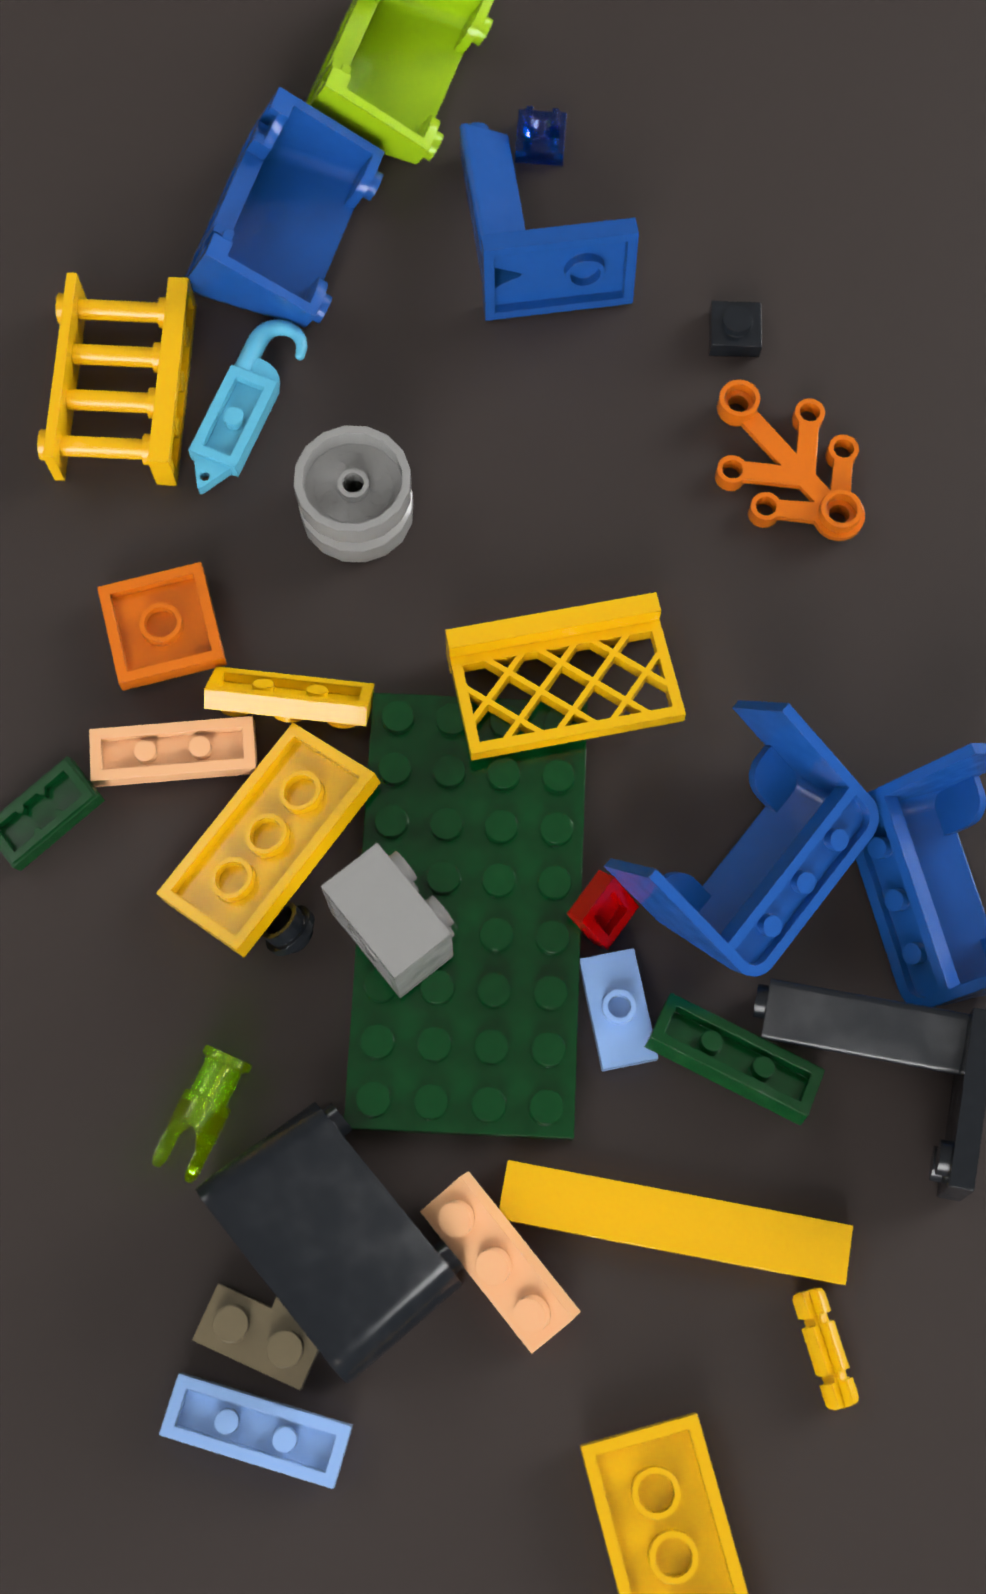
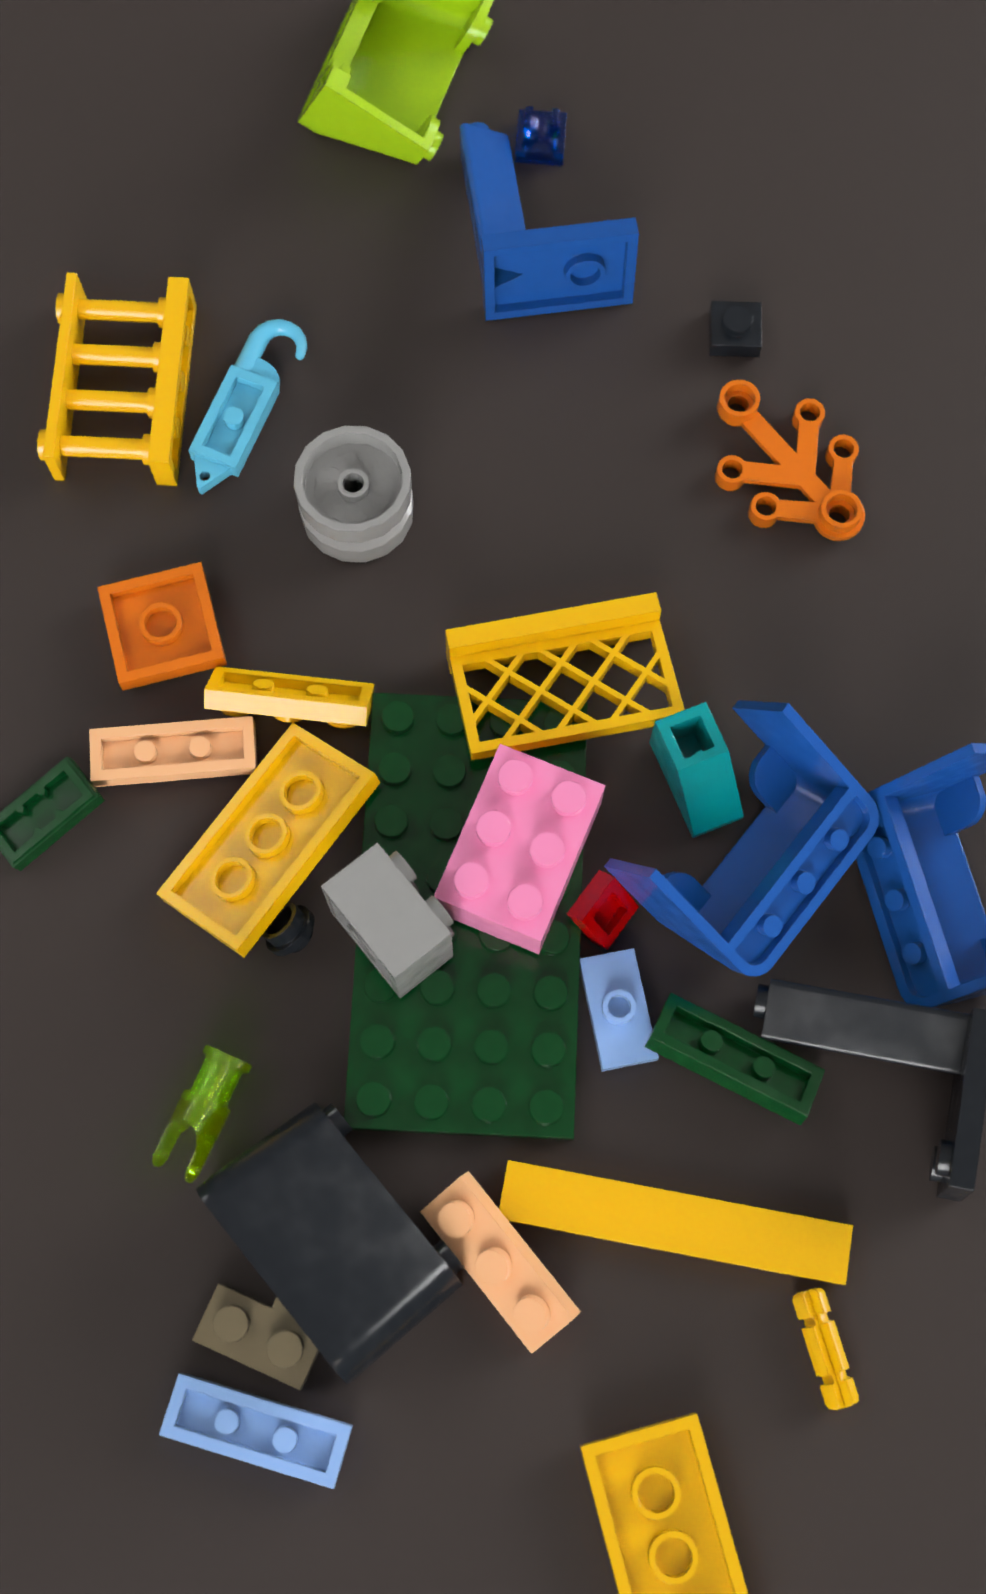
blue windscreen [184,86,385,328] -> none
none -> bright pink brick [434,744,605,954]
none -> teal slope [649,702,744,838]

